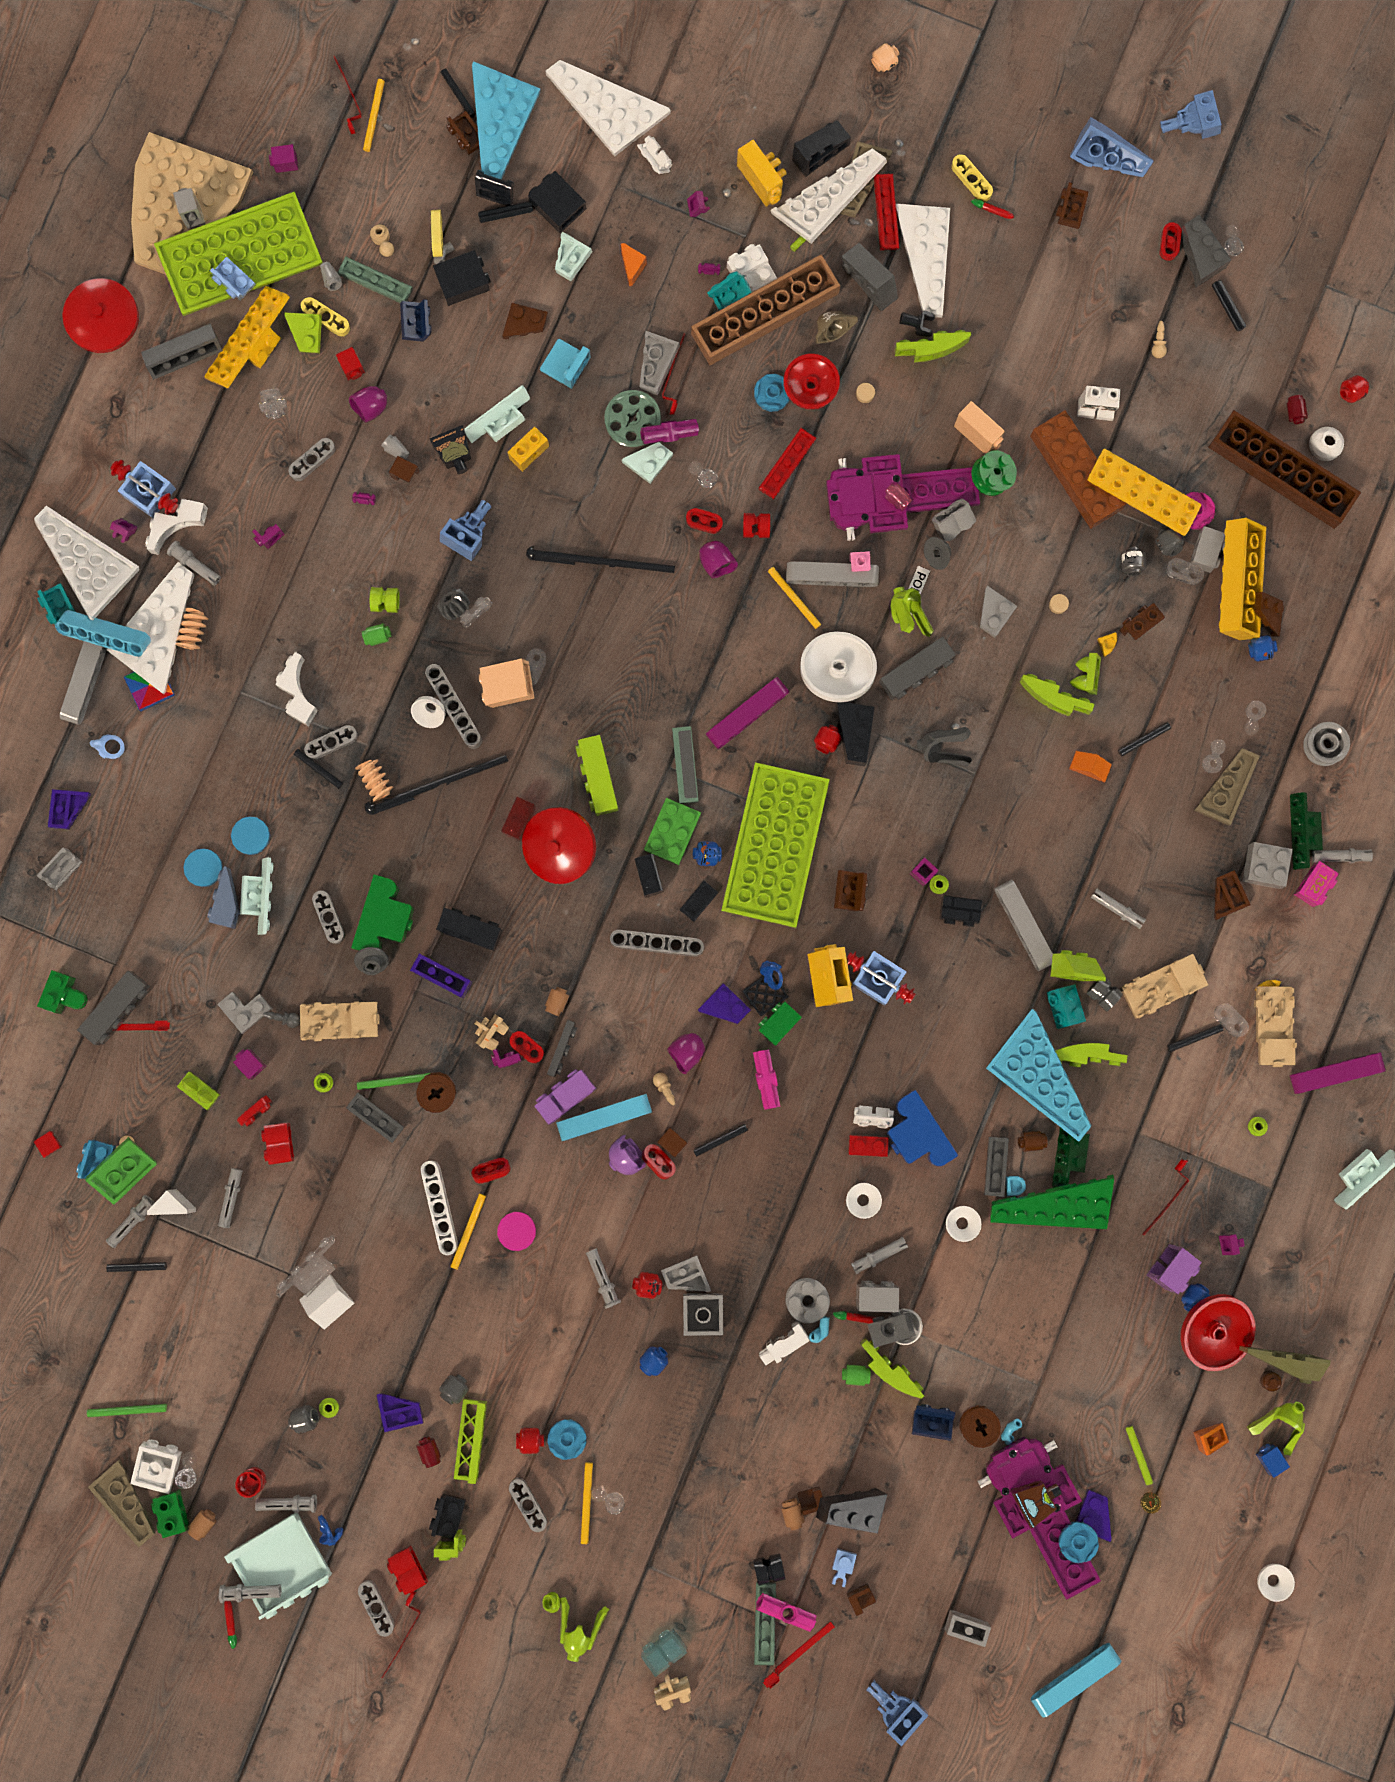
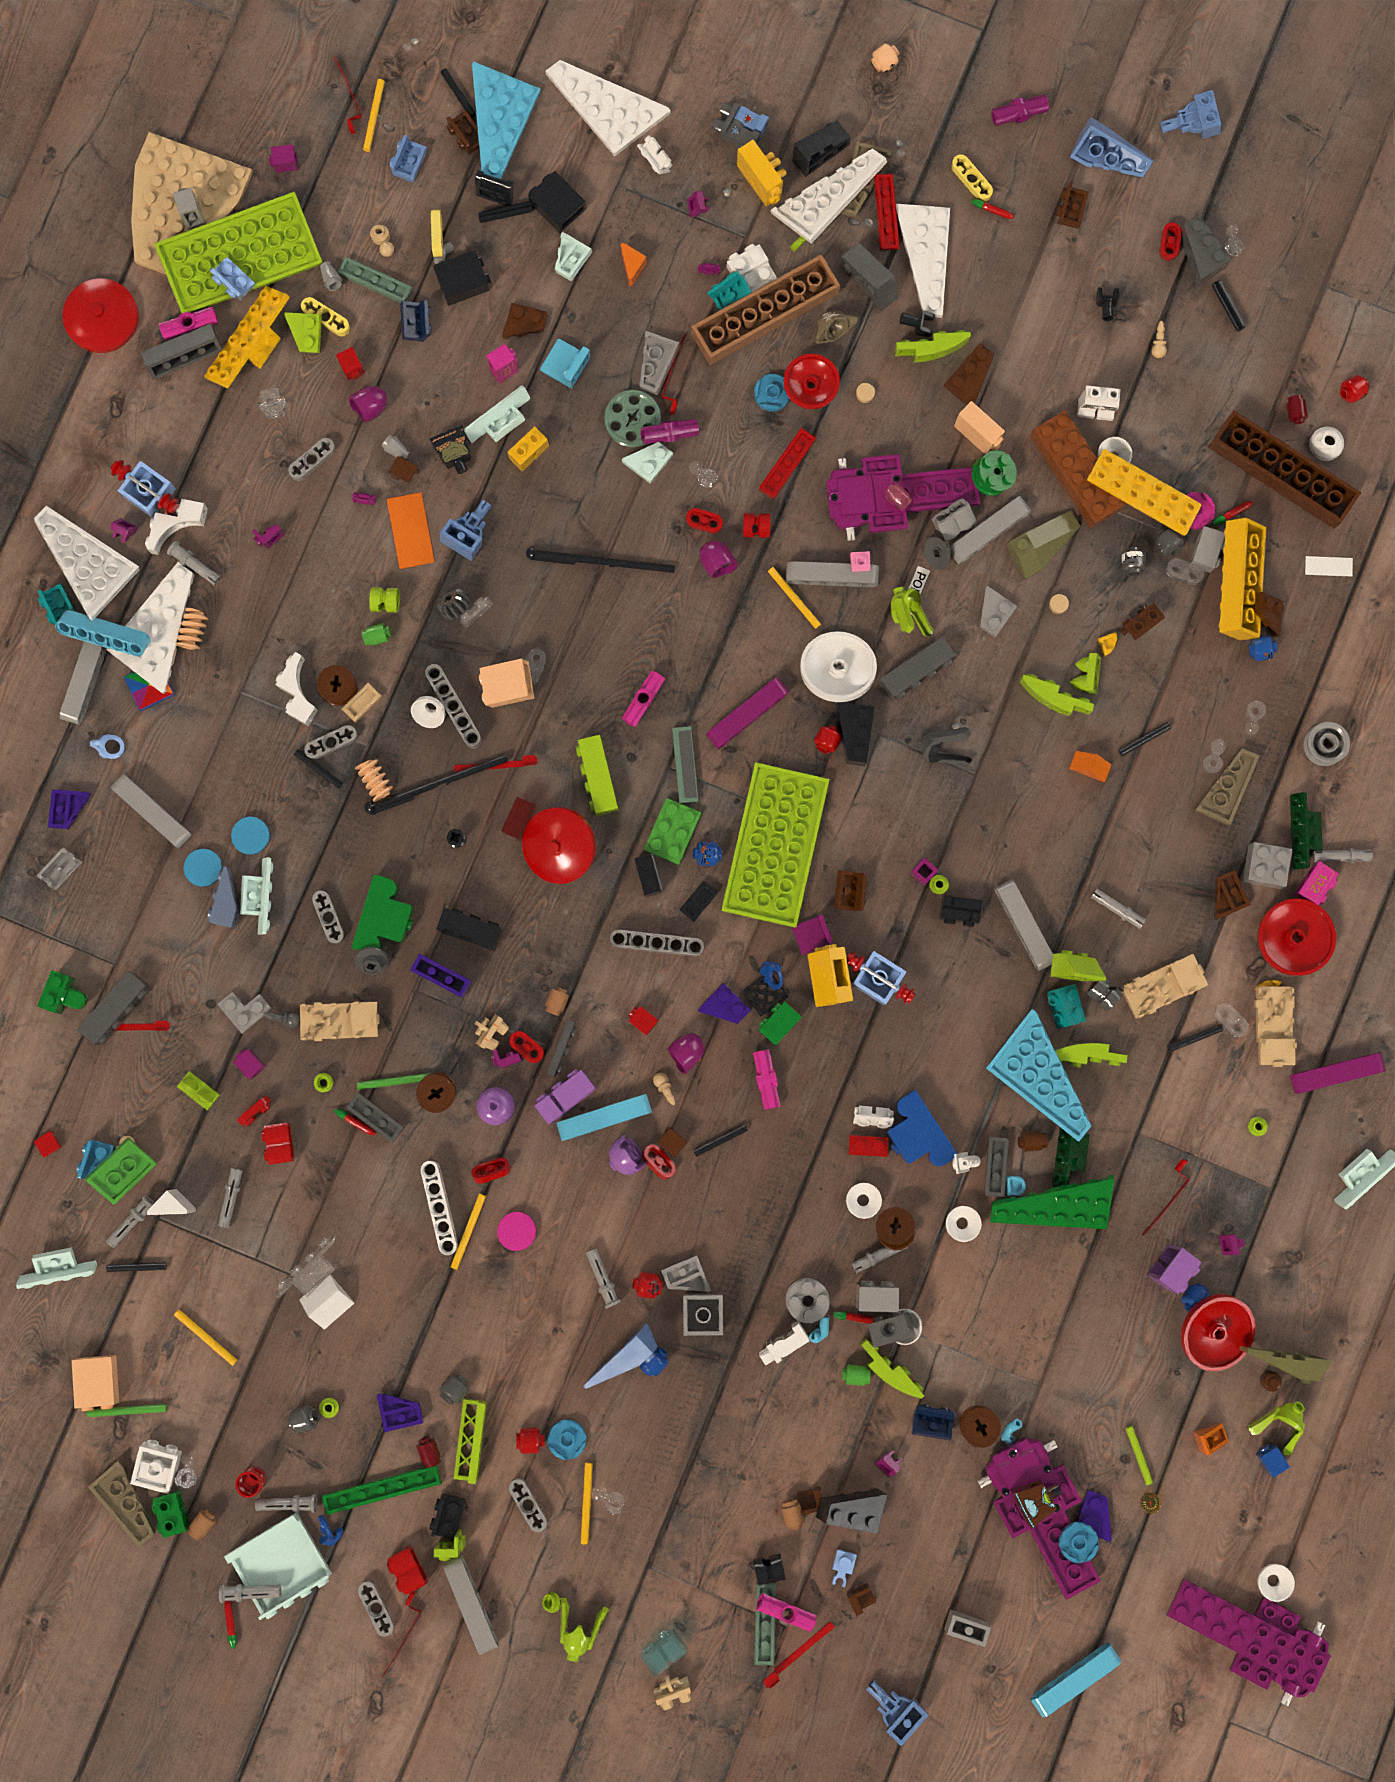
none -> light aqua bracket [16,1247,97,1289]
none -> light nougat brick [72,1355,119,1411]
none -> light grey beam [110,773,192,849]
none -> dark pink piece [159,307,219,340]
none -> yellow bar [174,1309,238,1366]
none -> reddish brown piece [317,665,357,706]
none -> green tile [322,1465,442,1515]
none -> red piece [334,1109,376,1135]
none -> tan tile [342,683,382,723]
none -> orange sticker [387,492,435,569]
none -> medium blue bracket [389,135,427,183]
none -> light grey beam [443,1555,499,1655]
none -> black bush [446,829,466,848]
none -> red piece [454,755,538,772]
none -> medium lavender cylinder [476,1087,515,1125]
none -> dark pink brick [486,344,519,384]
none -> medium blue wedge [584,1323,658,1389]
none -> dark pink piece [621,670,665,727]
none -> red brick [628,1006,659,1036]
none -> dark grey hips [712,102,769,148]
none -> magenta piece [791,915,833,956]
none -> magenta tile [874,1450,902,1478]
none -> reddish brown piece [876,1207,916,1250]
none -> reddish brown wing [944,343,994,405]
none -> light grey beam [950,496,1032,565]
none -> white hinge [953,1152,981,1174]
none -> magenta piece [991,94,1049,126]
none -> olive wedge [1006,511,1080,579]
none -> black piece [1096,287,1119,322]
none -> white piece [1097,437,1132,463]
none -> magenta piece [1166,1578,1331,1706]
none -> red piece [1212,501,1253,525]
none -> red dish [1257,899,1336,976]
none -> white sticker [1305,556,1353,576]

